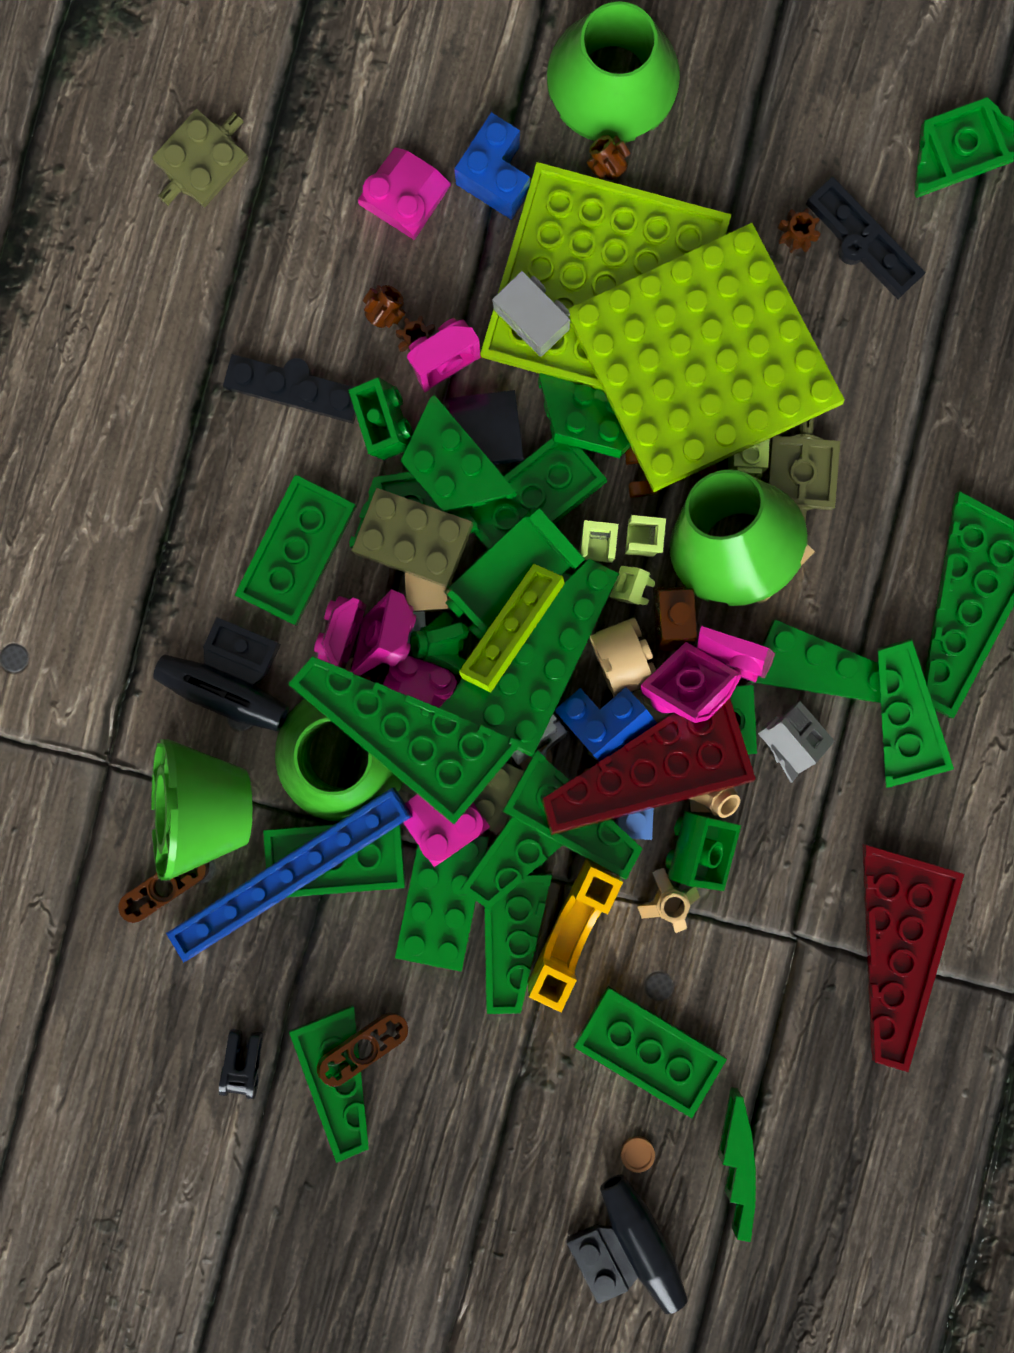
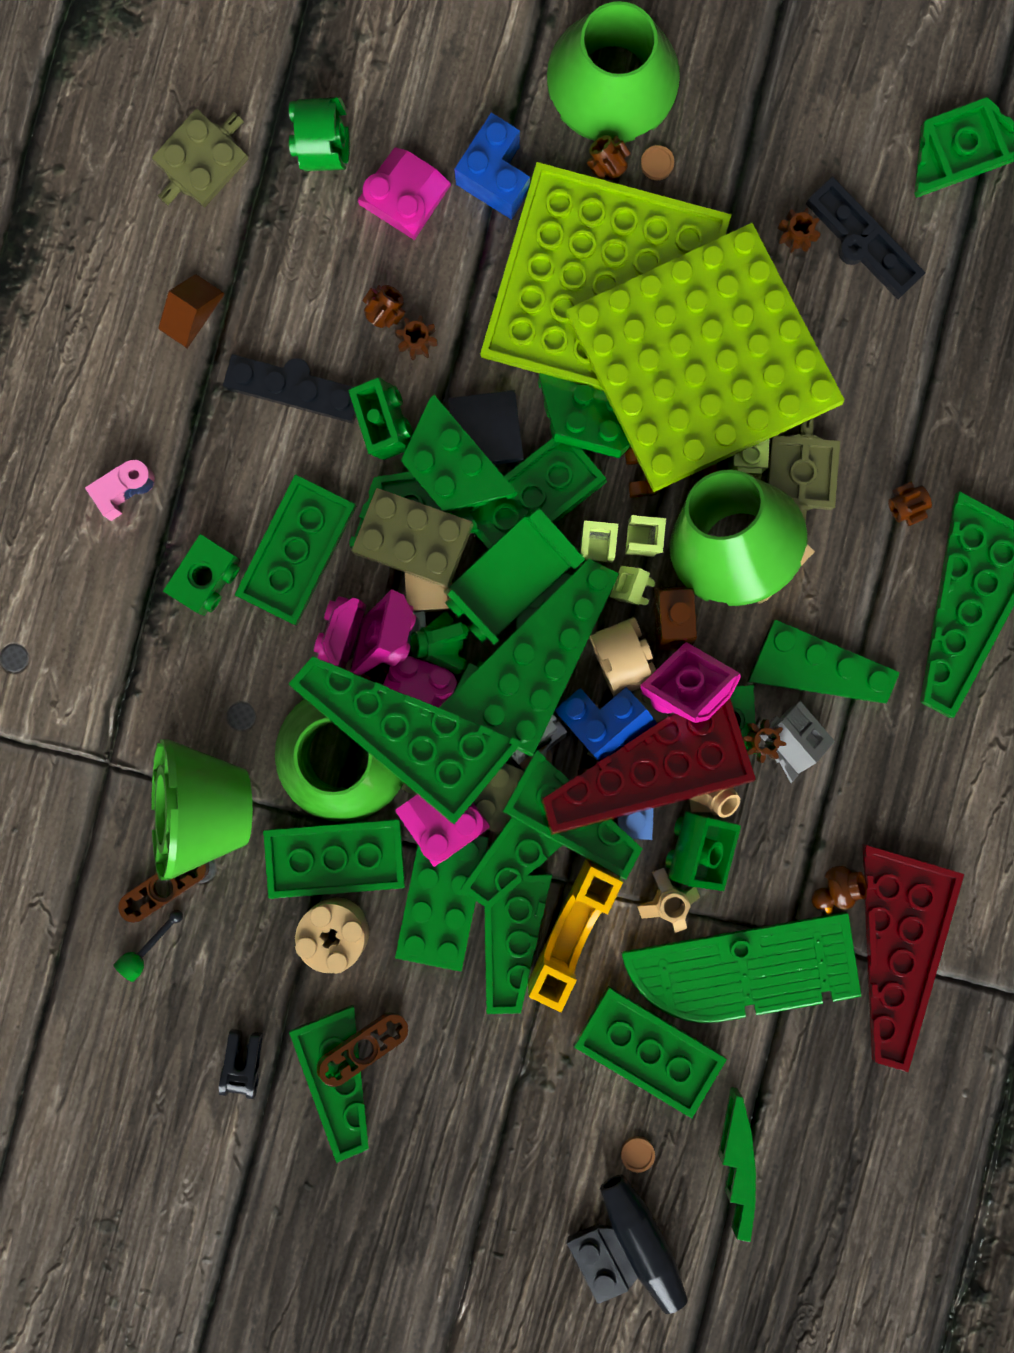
black plate [153,617,289,732] -> none
blue tile [166,787,413,963] -> none
dark pink slope [407,318,481,393] -> none
lime plate [459,564,565,692] -> none
light grey brick [492,271,570,357] -> none
dark pink slope [697,626,775,683] -> none
green wing [877,638,954,788] -> none
none -> bright pink leg [85,460,155,521]
none -> hinge [113,910,183,982]
none -> reddish brown slope [158,274,225,349]
none -> green brick [163,534,241,616]
none -> green brick [289,97,350,172]
none -> tan brick [295,897,369,974]
none -> green door [621,912,861,1023]
none -> medium nougat piece [641,145,674,181]
none -> reddish brown gear [742,719,787,763]
none -> reddish brown animal [811,866,867,915]
none -> reddish brown gear [888,481,932,526]

